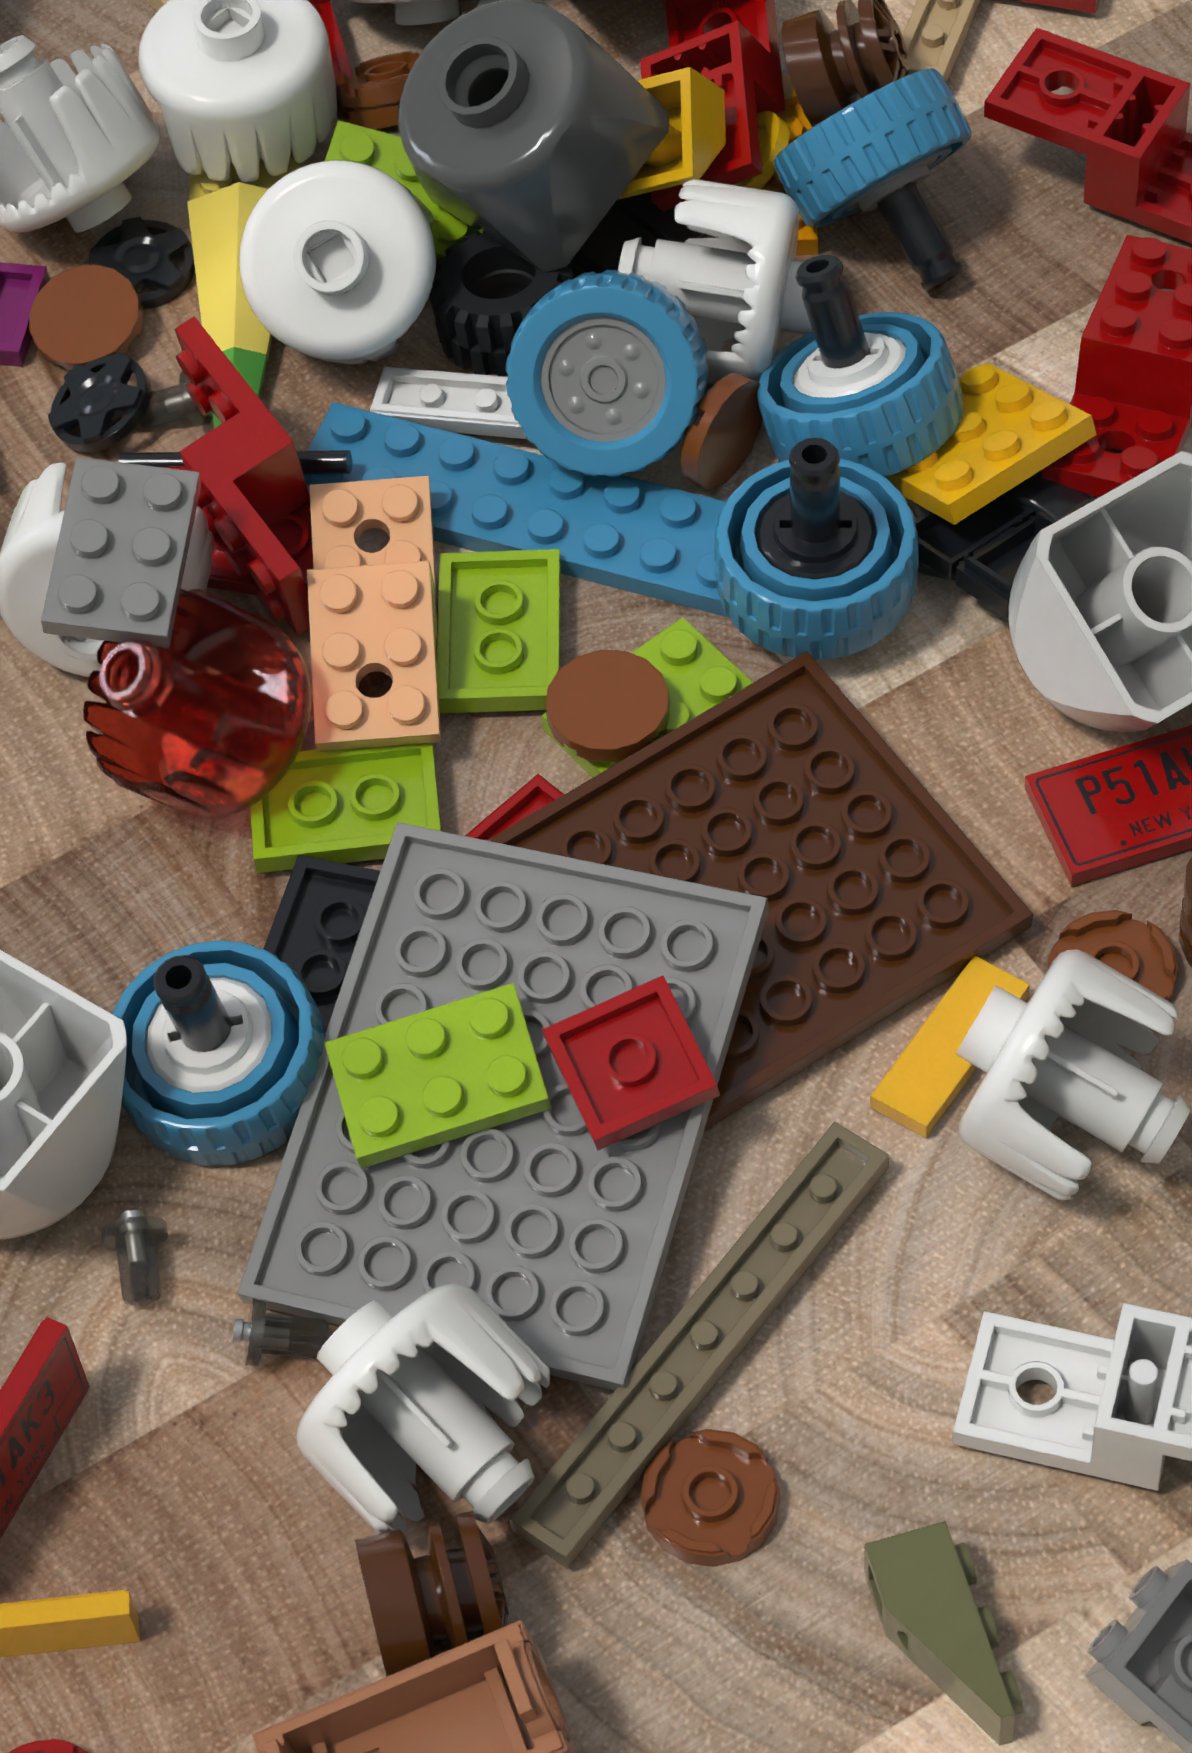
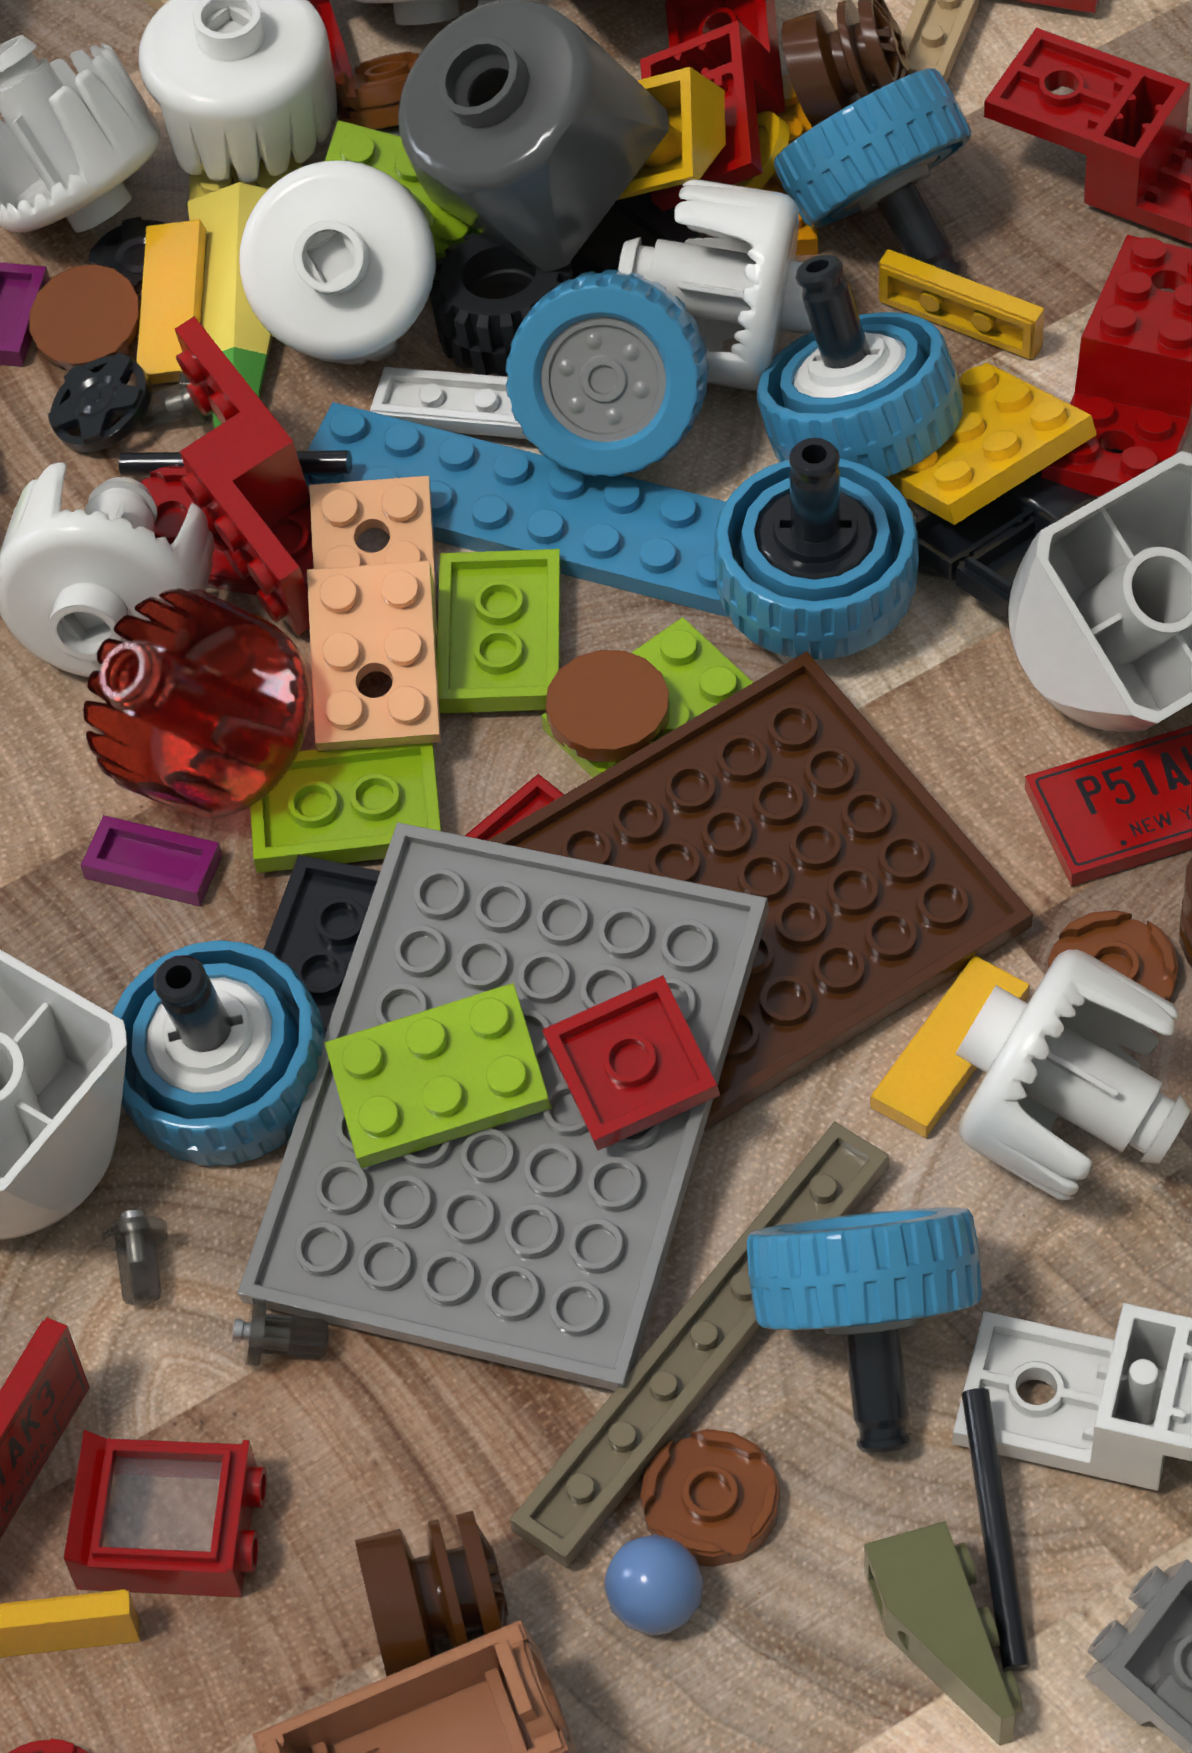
light grey plate [41,457,201,648] -> none
white piece [296,1283,550,1534] -> none
dark orange tile [680,373,763,489] -> none
none -> red window [64,1430,267,1598]
none -> magenta tile [81,815,223,907]
none -> yellow tile [137,219,207,385]
none -> medium blue piece [604,1534,704,1636]
none -> dark azure wheel [746,1207,982,1453]
none -> yellow tile [879,249,1045,360]
none -> black bar [961,1388,1031,1672]

